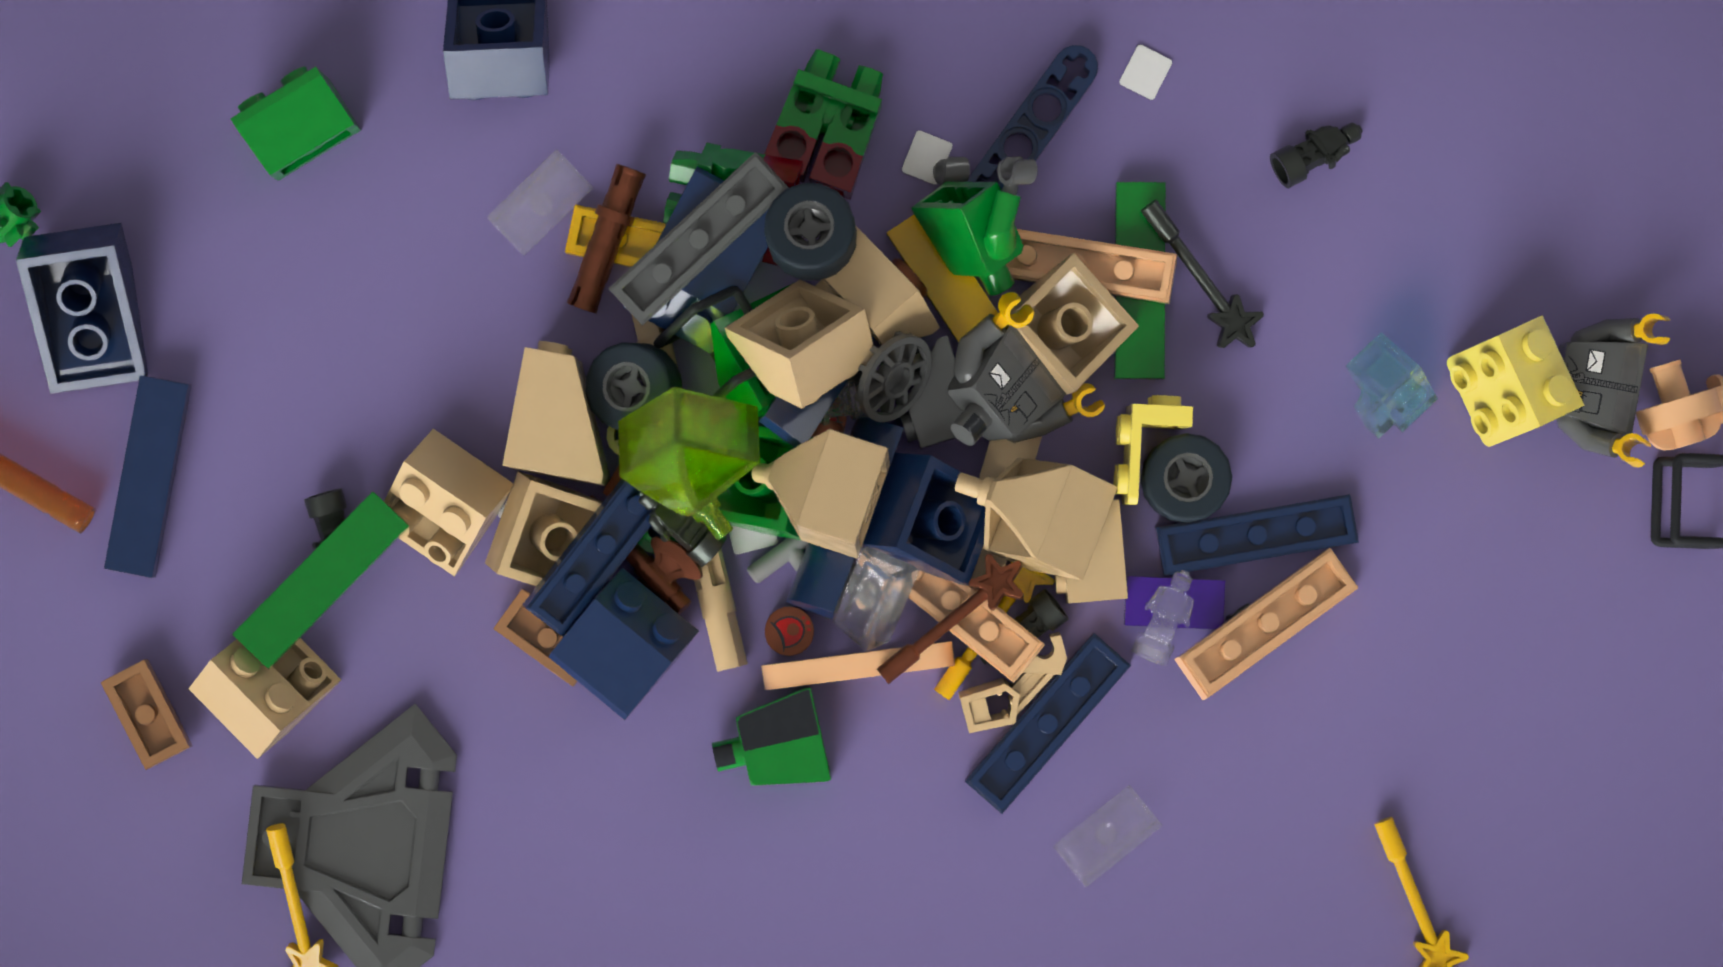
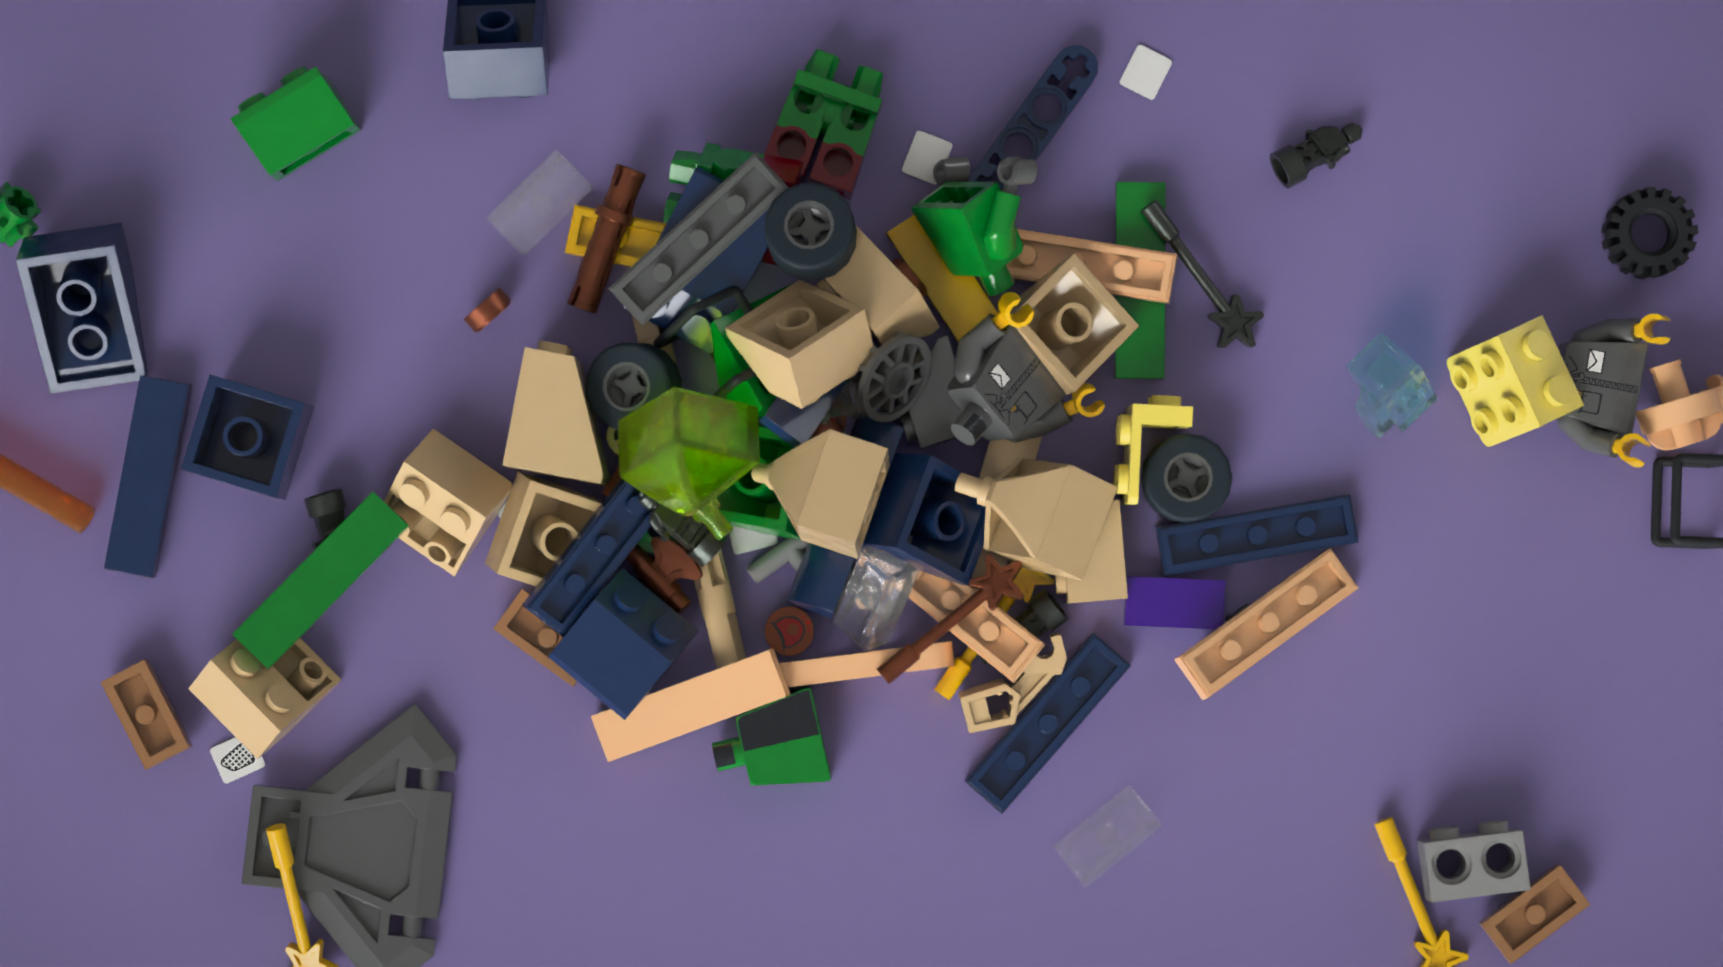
clear piece [1131,570,1194,666] -> none
none -> dark blue brick [181,374,314,500]
none -> white sticker [210,737,265,784]
none -> copper tile [463,287,511,332]
none -> light nougat tile [591,648,791,762]
none -> light grey brick [1417,820,1531,902]
none -> medium nougat plate [1478,864,1590,964]
none -> black tyre [1601,187,1698,279]

